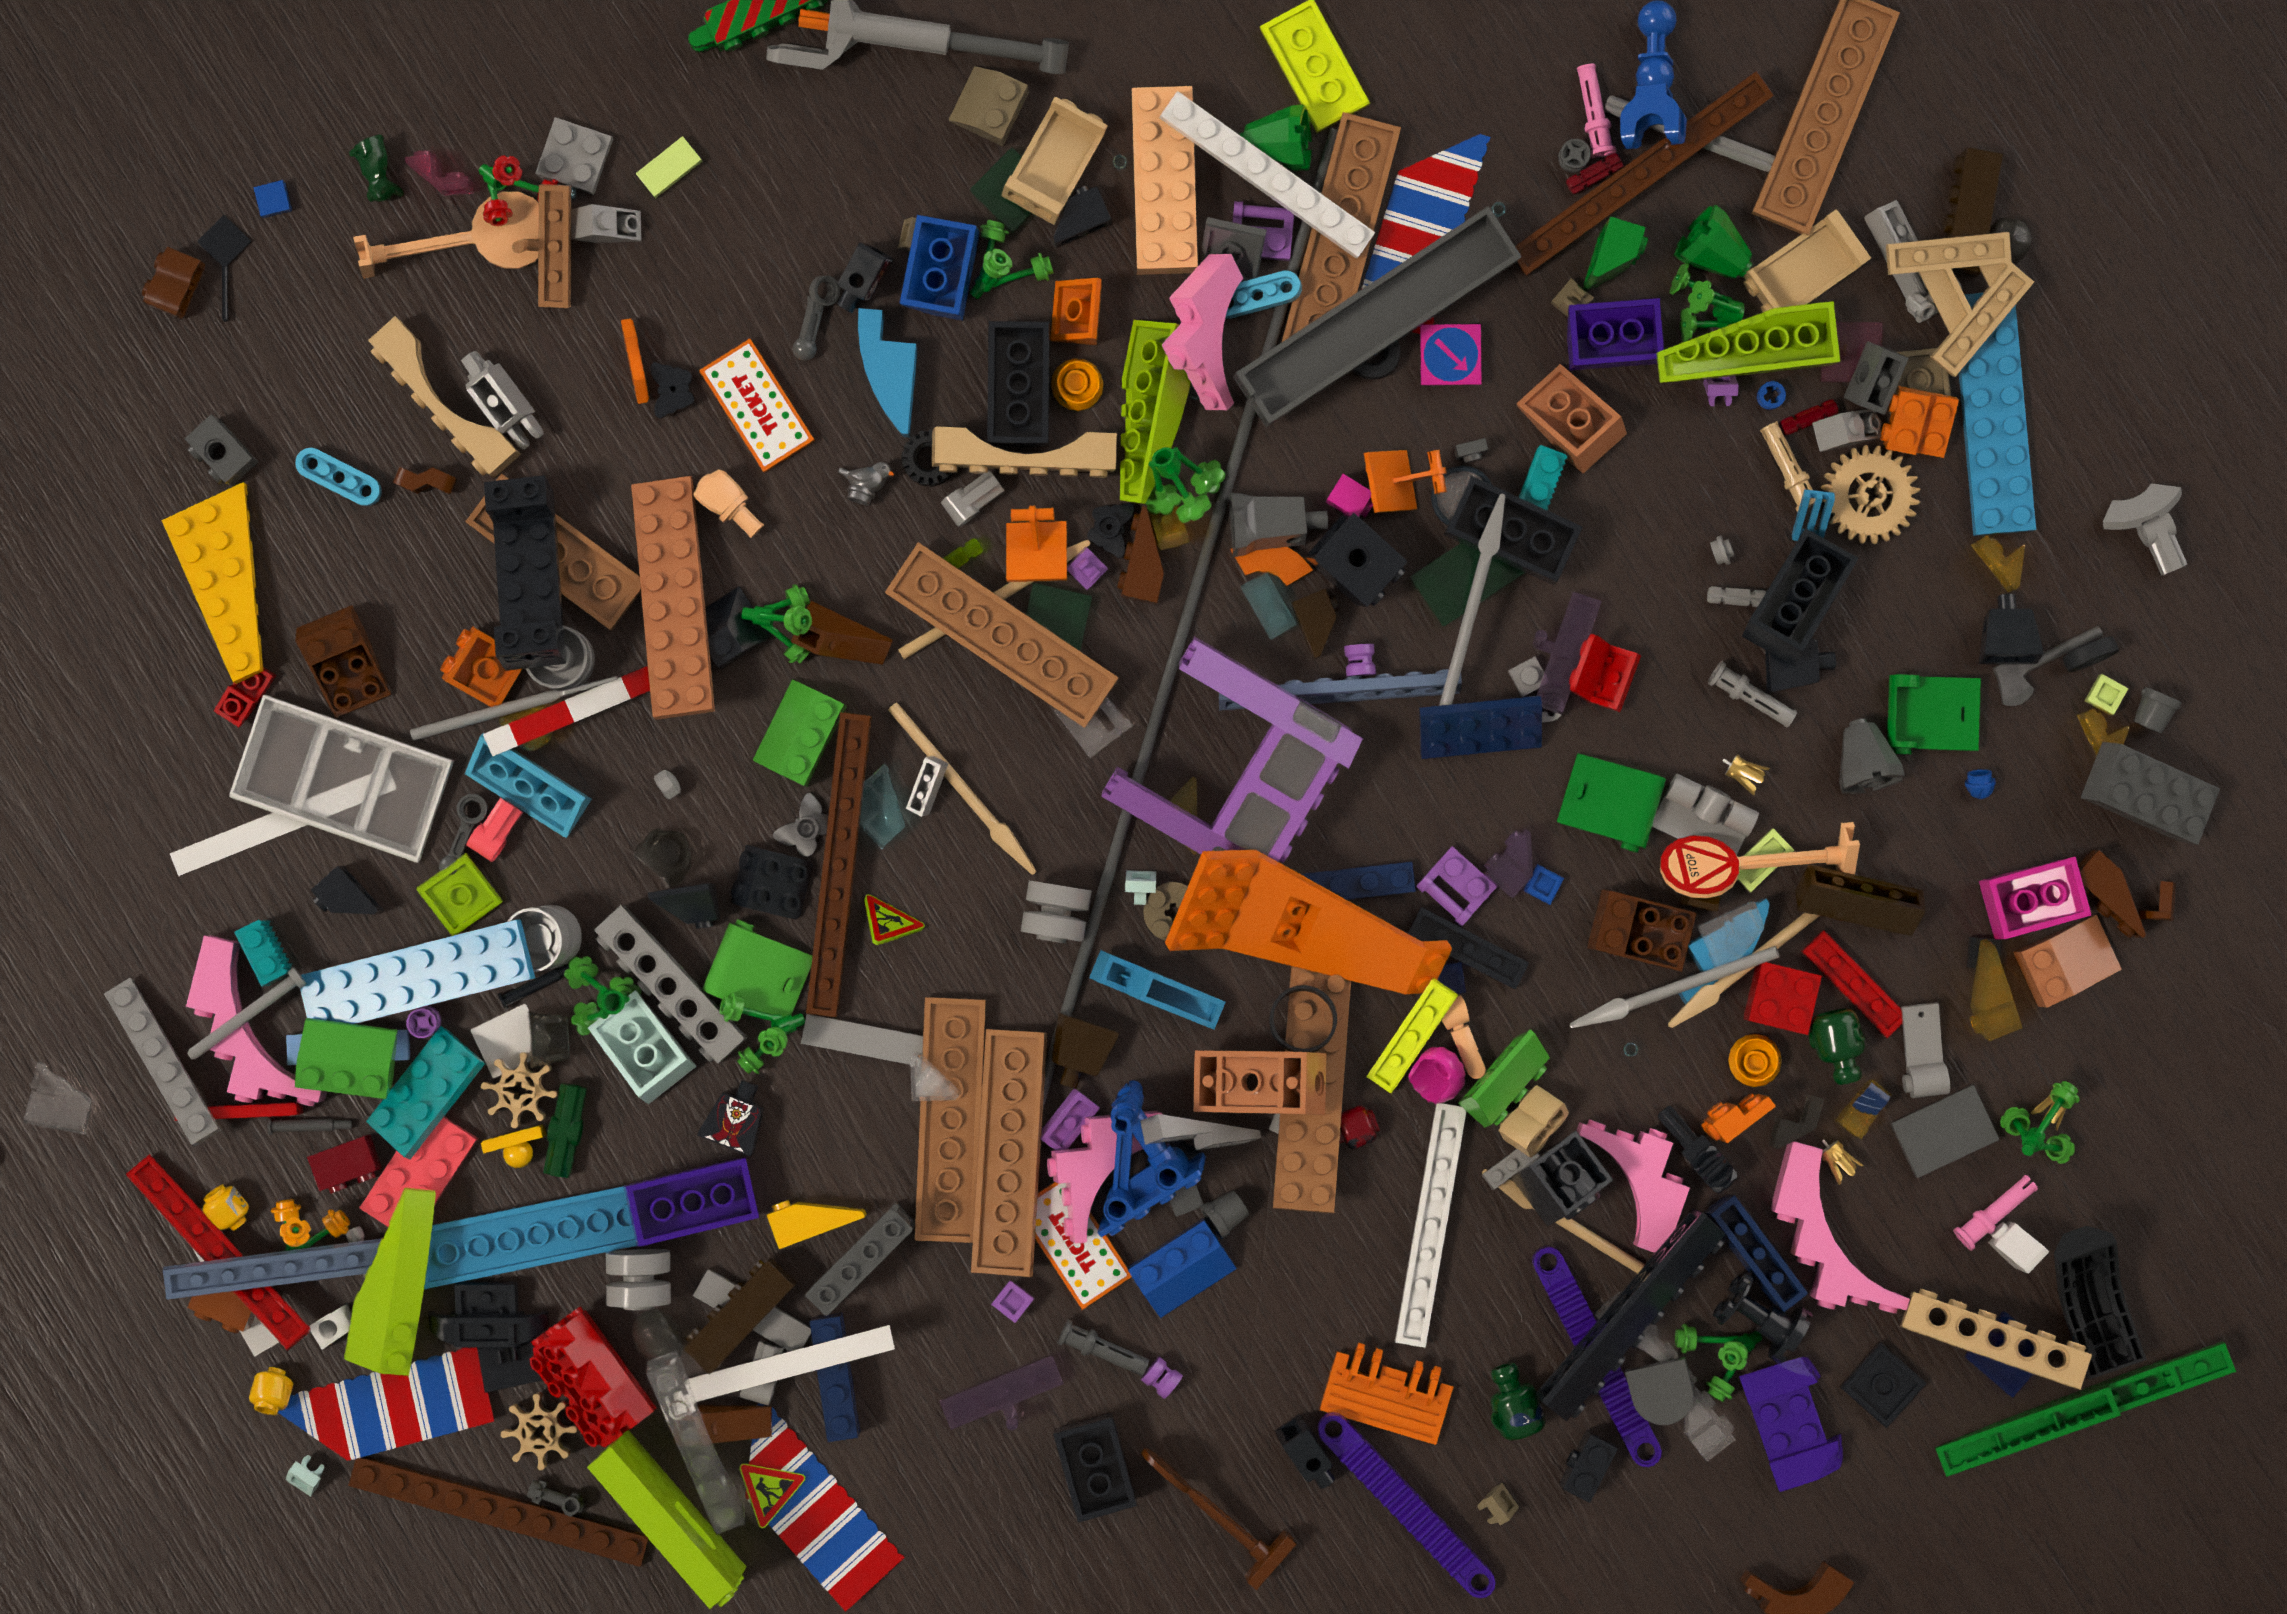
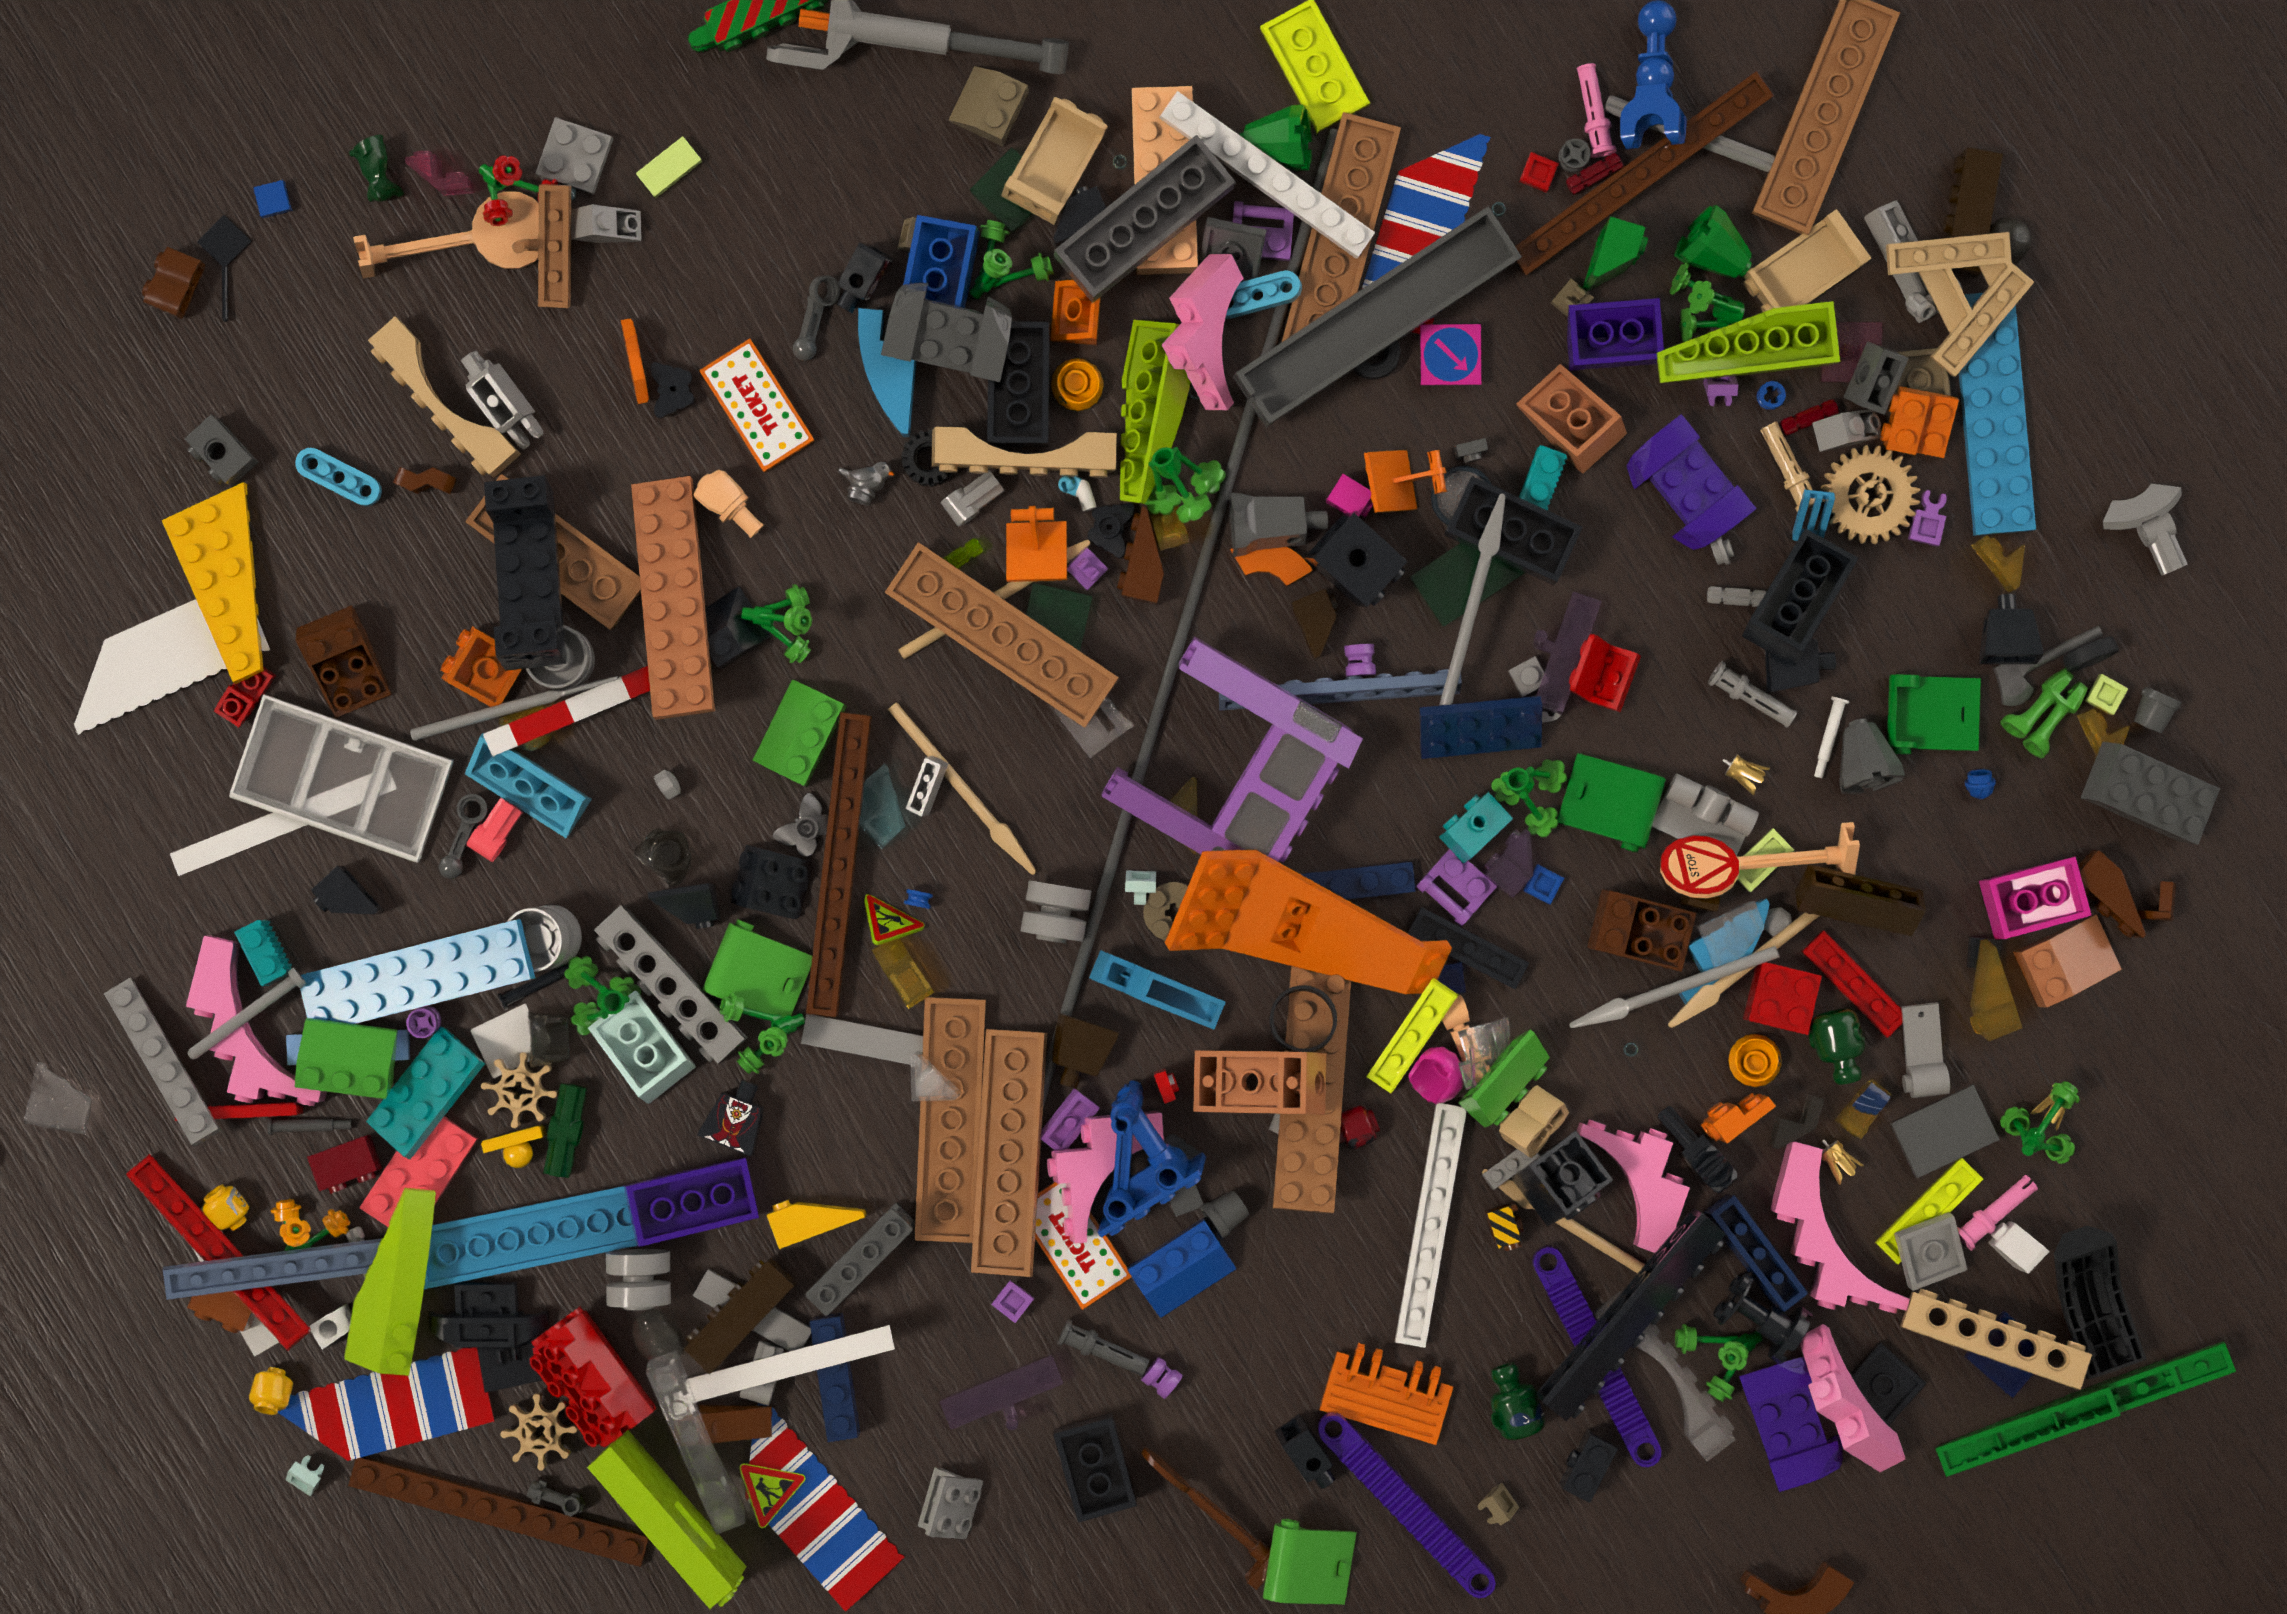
lime tile [416,853,503,936] -> none
reddish brown slope [791,601,893,665] -> none
light grey slope [1140,1114,1261,1150] -> none
clear light blue plate [1240,572,1297,640] -> none
dark grey tile [1625,1357,1694,1425] -> none
none -> white sticker [74,599,270,735]
none -> clear yellow slope [872,938,934,1009]
none -> dark grey piece [881,283,1012,382]
none -> blue bush [904,889,933,909]
none -> light grey bracket [918,1467,983,1539]
none -> flat silver brick [1054,135,1235,303]
none -> arm [1058,476,1097,512]
none -> red piece [1154,1068,1179,1104]
none -> bright green door [1263,1519,1357,1605]
none -> teal brick [1439,792,1513,864]
none -> clear slope [1458,1018,1510,1090]
none -> brick [1485,1202,1524,1251]
none -> bright green plant [1491,759,1567,837]
none -> red tile [1519,152,1559,193]
none -> dark purple piece [1627,414,1757,550]
none -> light grey tile [1763,907,1792,937]
none -> bright pink arch [1800,1324,1906,1472]
none -> white piece [1814,696,1849,778]
none -> neon yellow tile [1875,1158,1983,1264]
none -> light grey plate [1894,1212,1968,1291]
none -> medium lavender plate [1908,490,1946,547]
none -> bright green piece [2000,668,2088,758]

